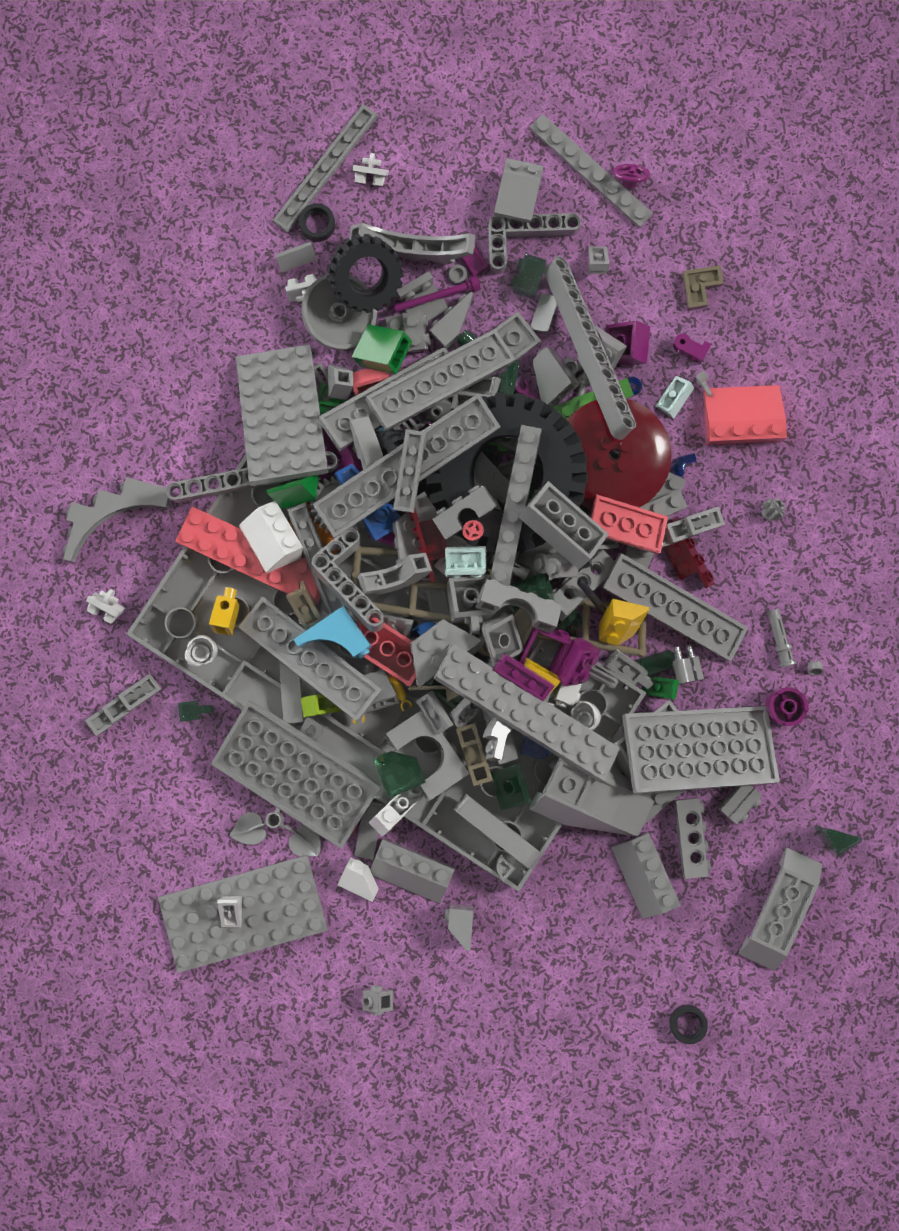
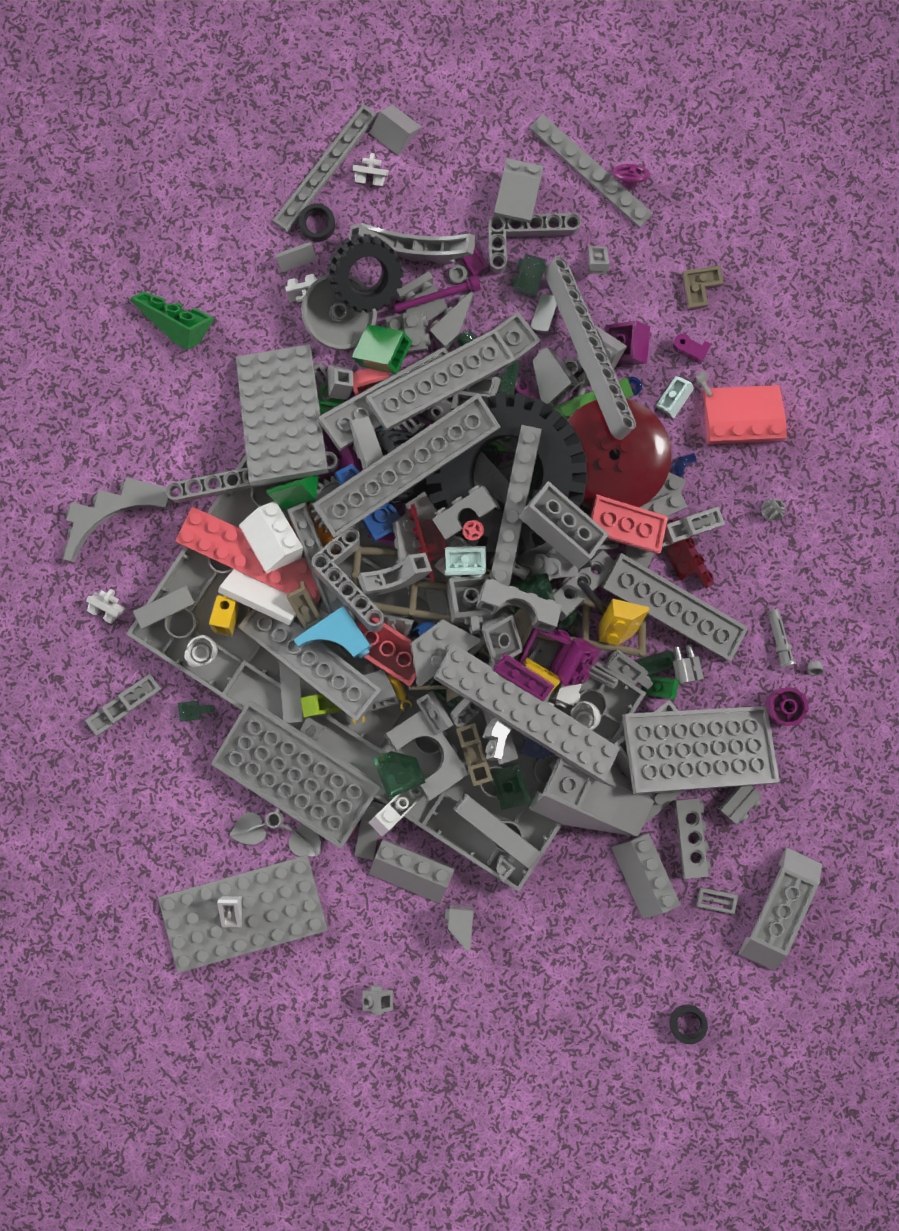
white slope [338,858,378,902] -> none
light grey plate [393,429,427,513] -> none
clear green slope [814,825,863,856] -> none
none -> green wedge [130,292,214,350]
none -> light grey tile [133,586,195,629]
none -> white tile [218,569,296,625]
none -> light grey slope [369,105,422,156]
none -> light grey tile [696,887,738,915]

